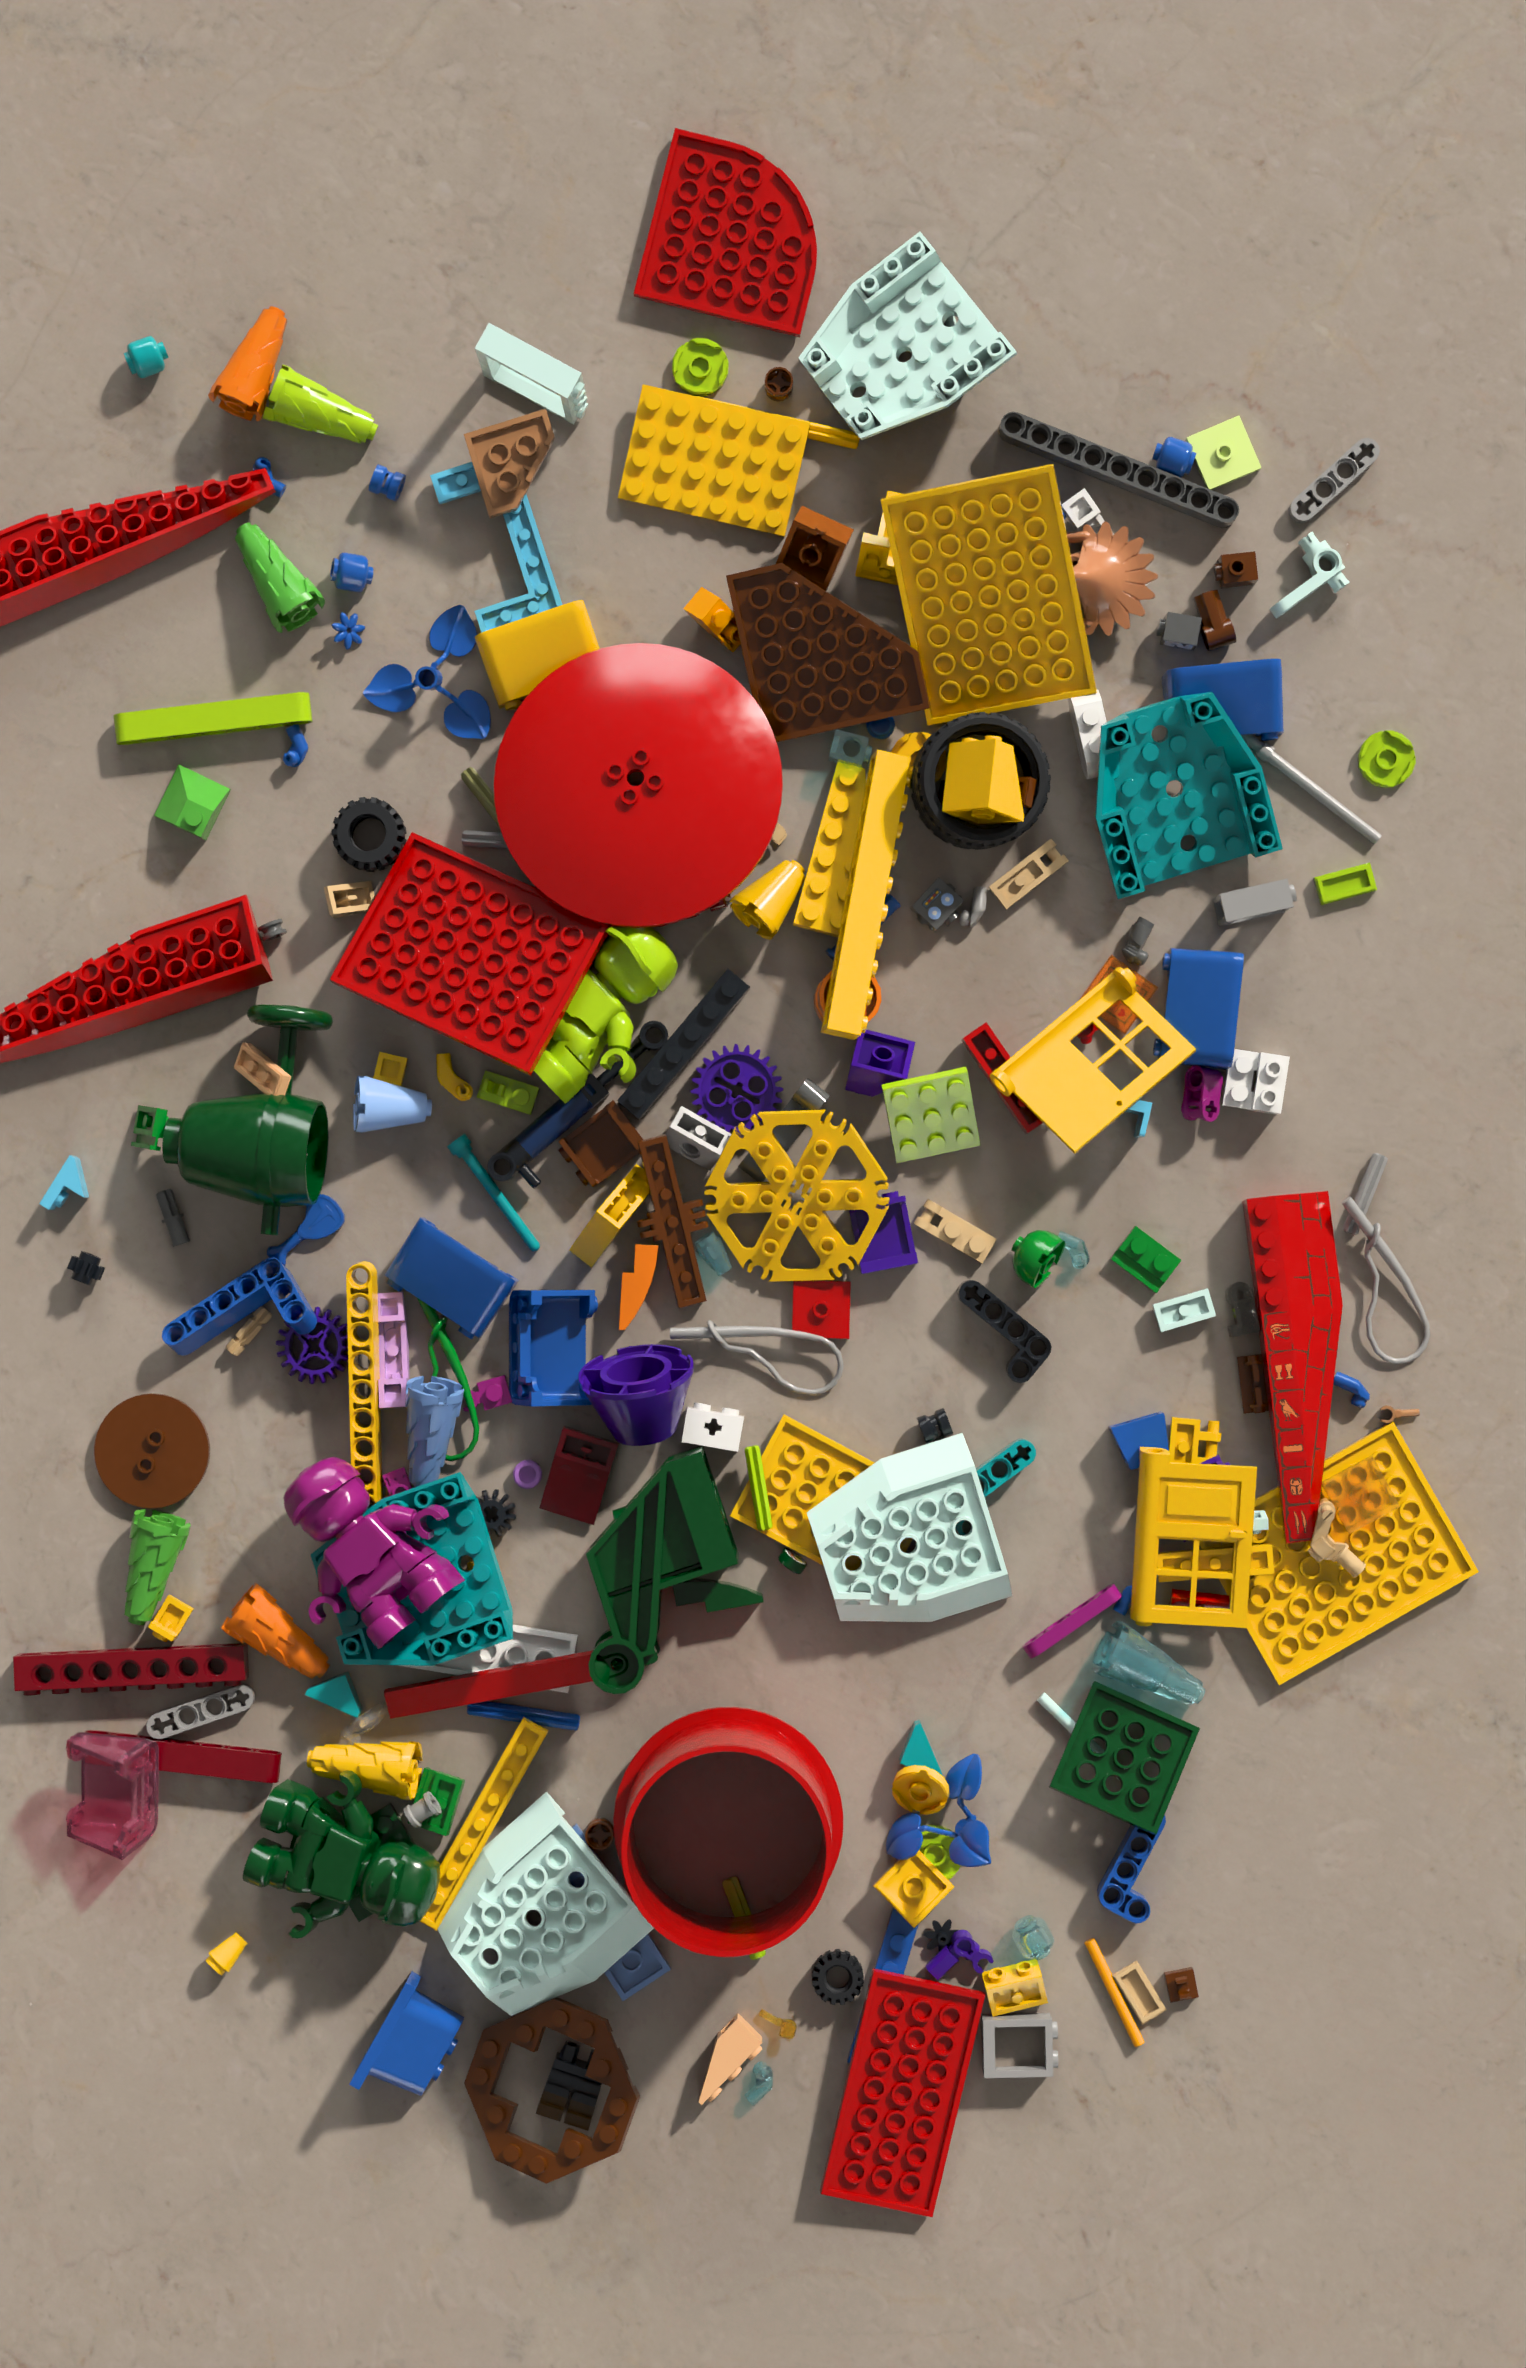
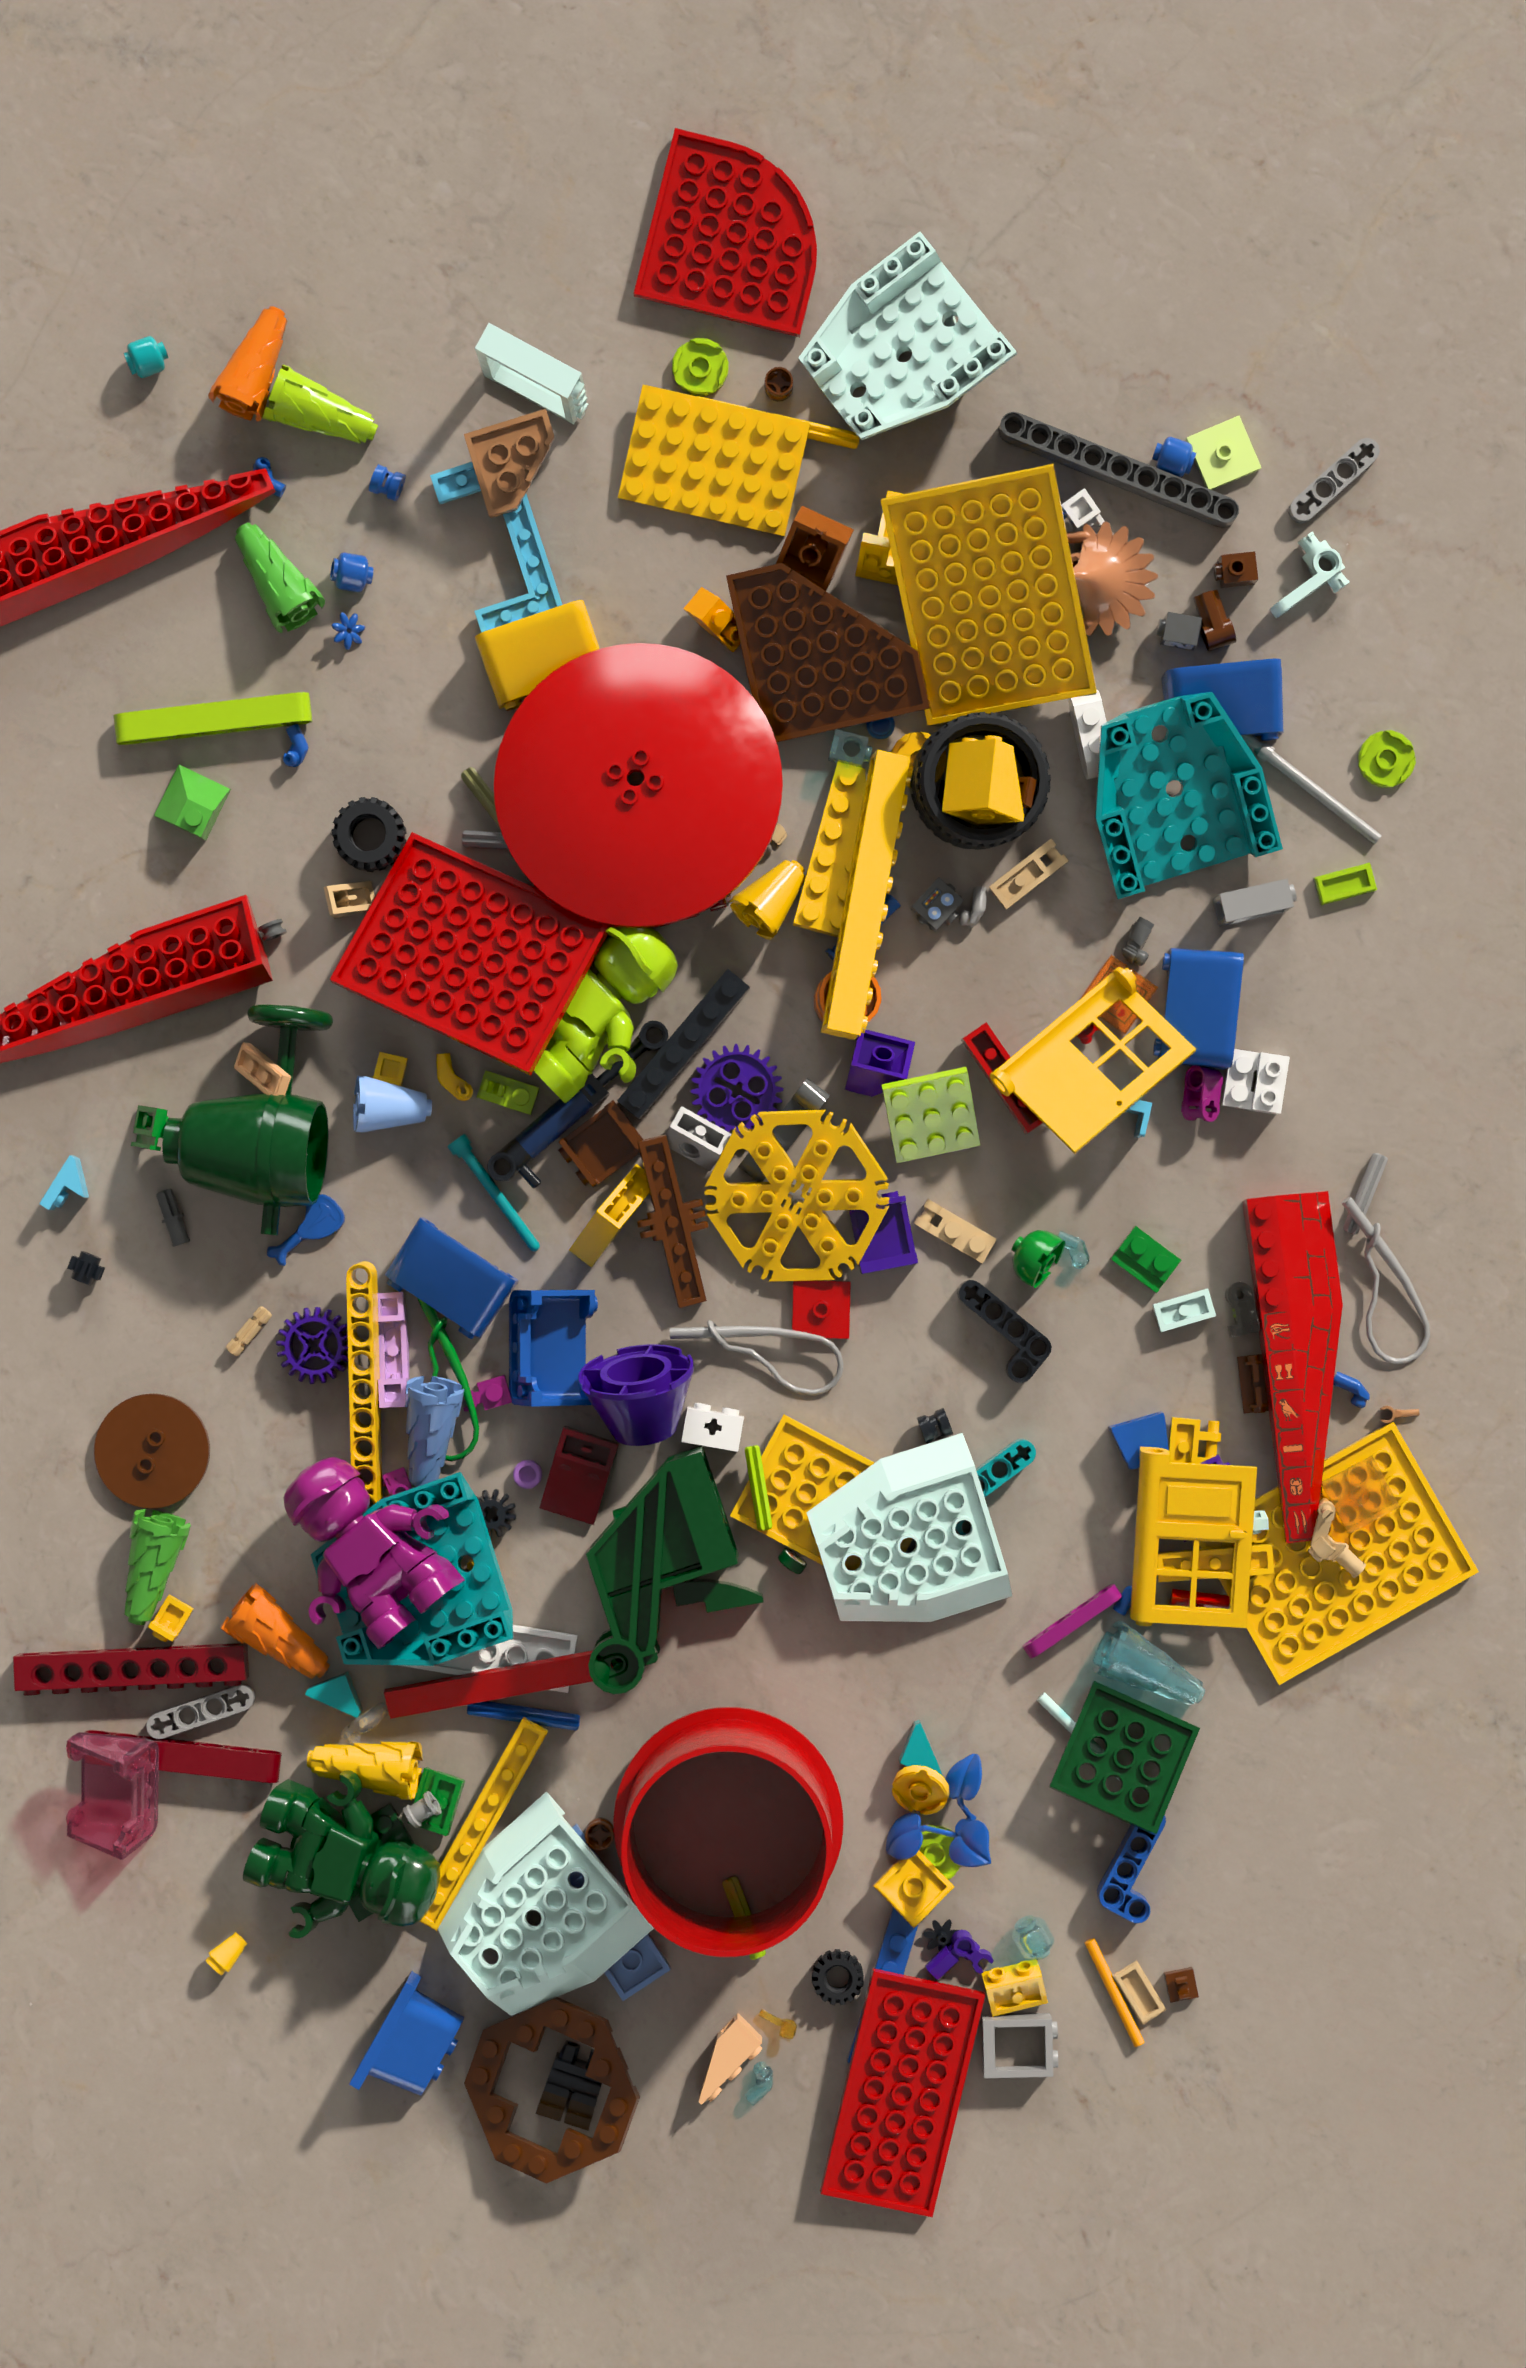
blue beam [162,1257,317,1356] -> none
blue plant [363,605,491,739] -> none
orange slope [619,1244,659,1330] -> none
clear light blue cone [694,1231,733,1276] -> none

